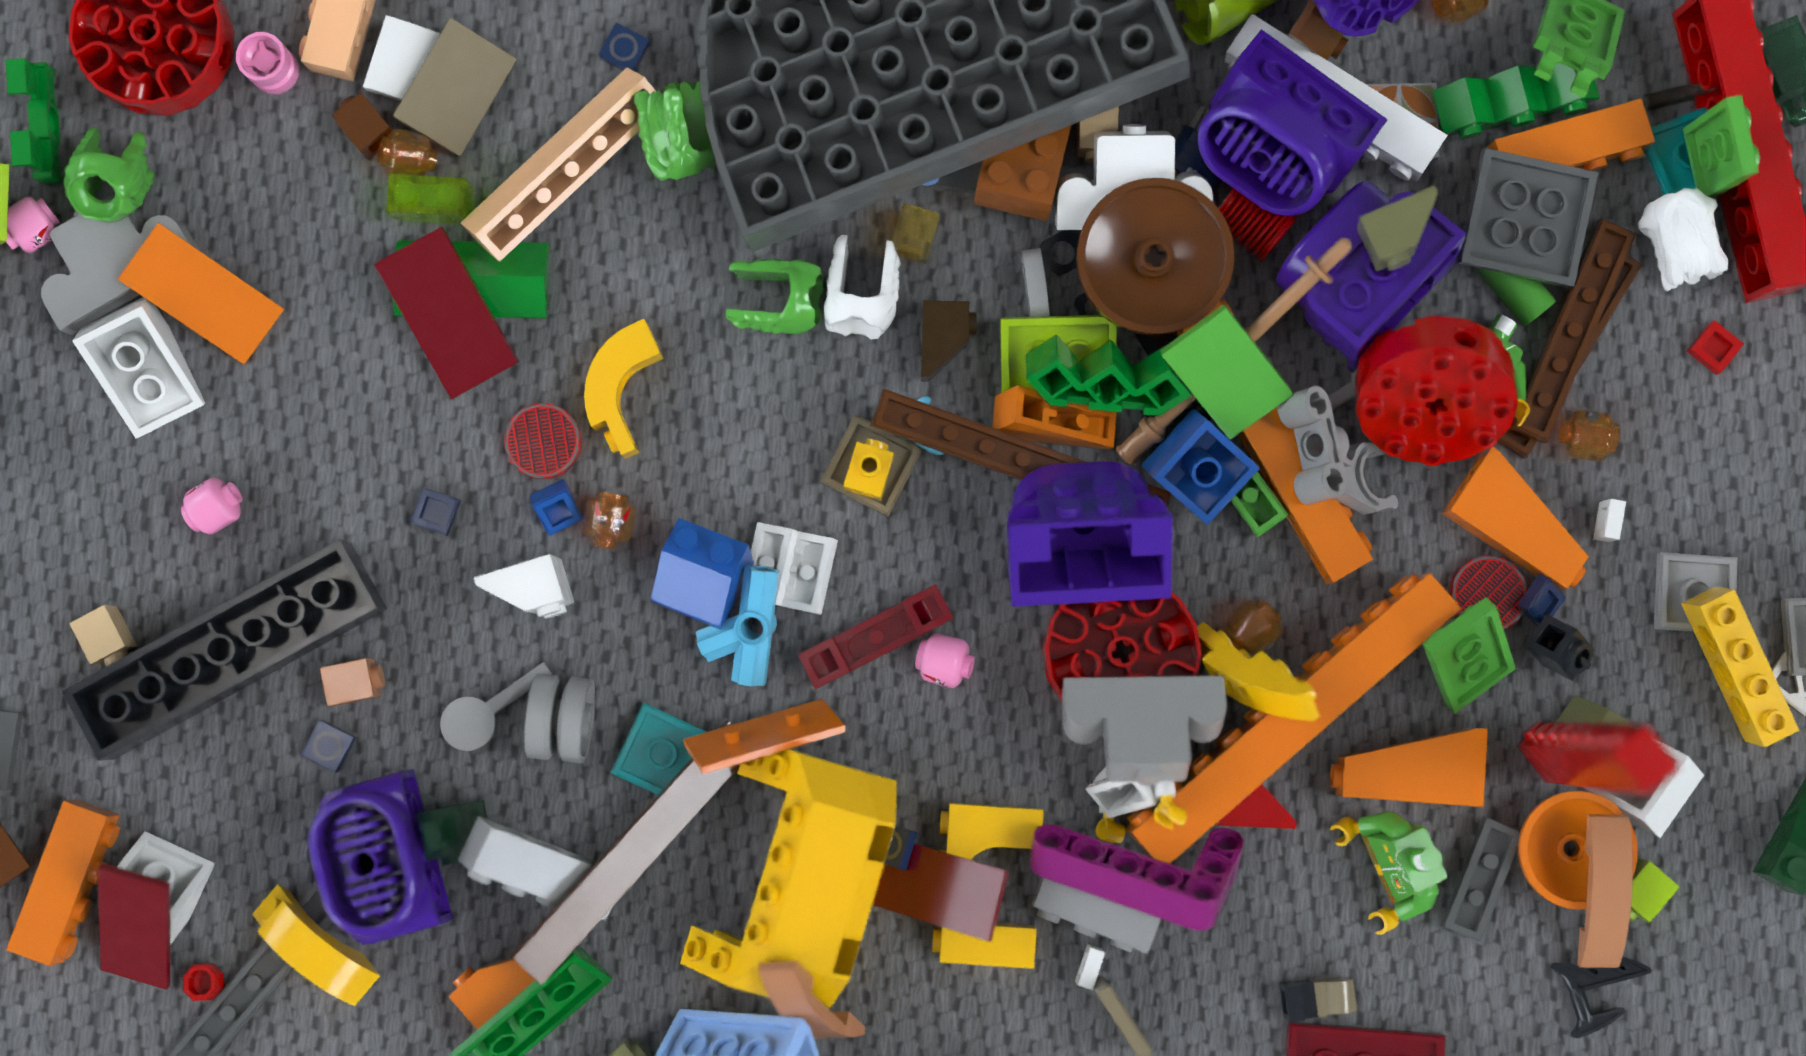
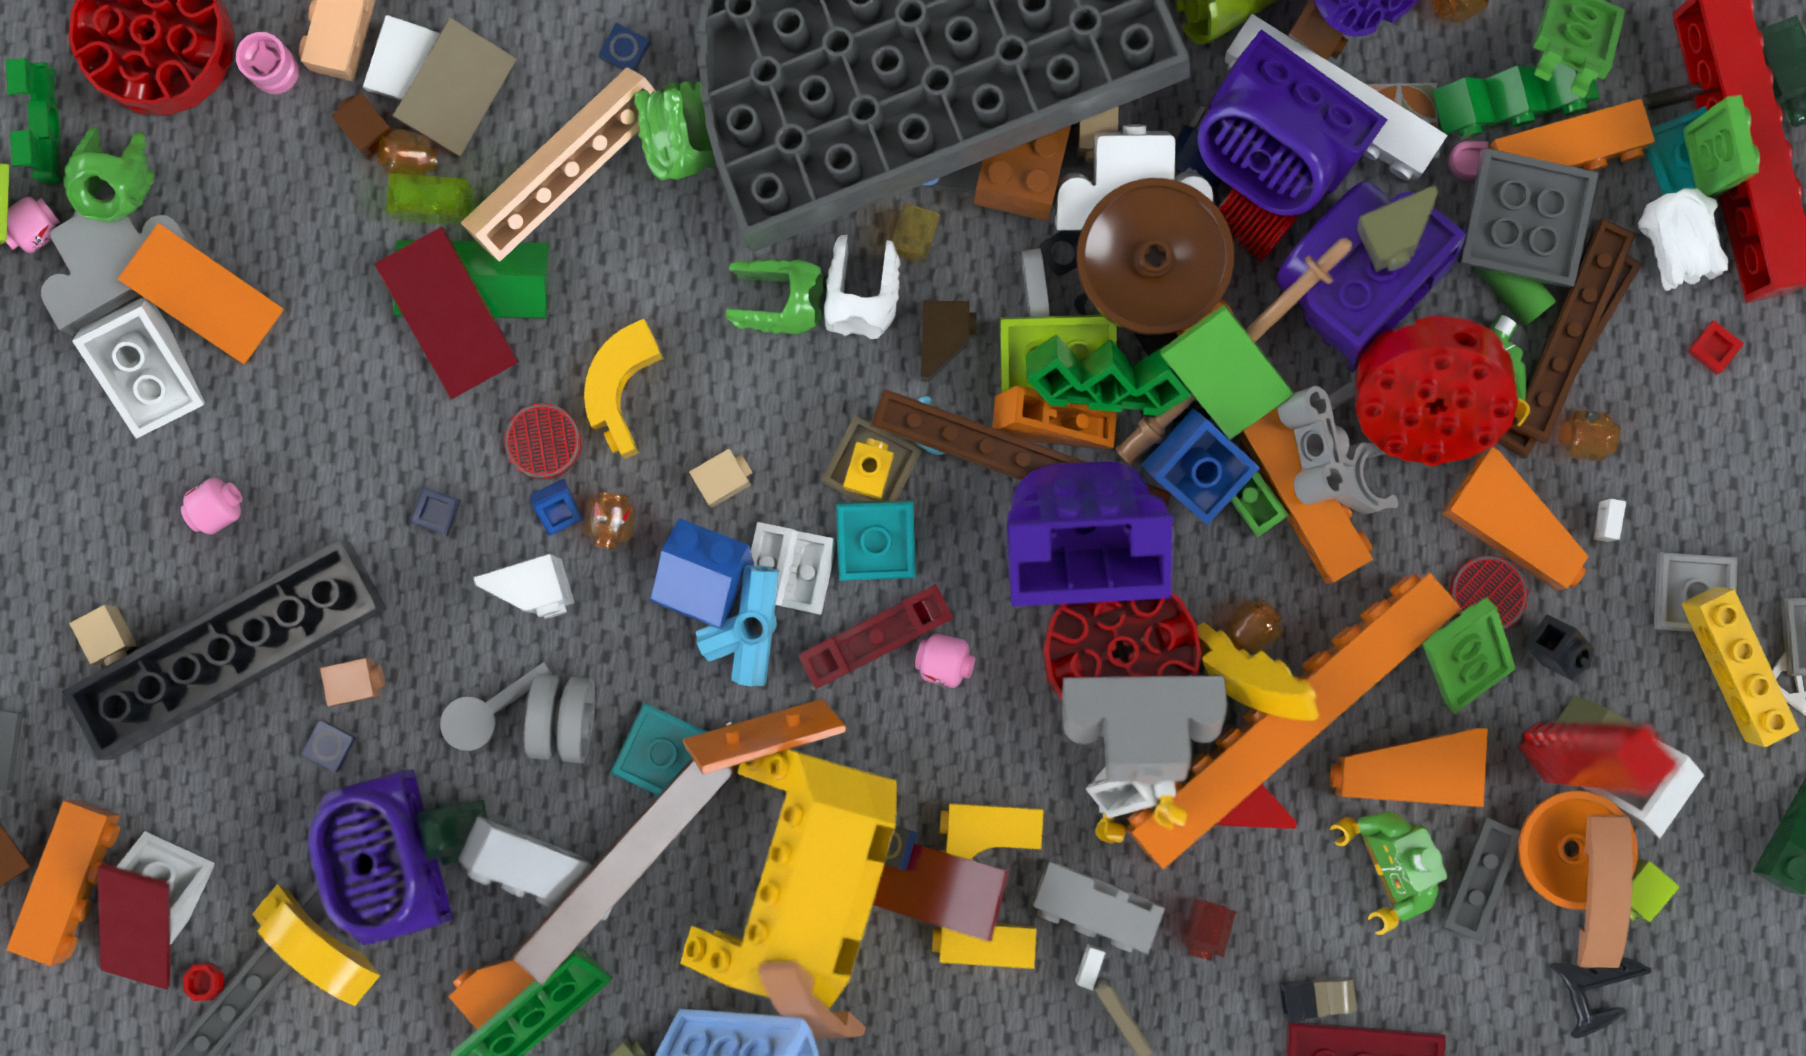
magenta beam [1029,824,1244,931] -> none
dark blue tile [1517,574,1566,626] -> none
none -> tan brick [689,449,753,508]
none -> teal tile [836,500,916,581]
none -> clear red brick [1181,897,1236,961]
none -> bright pink tile [1447,141,1488,181]

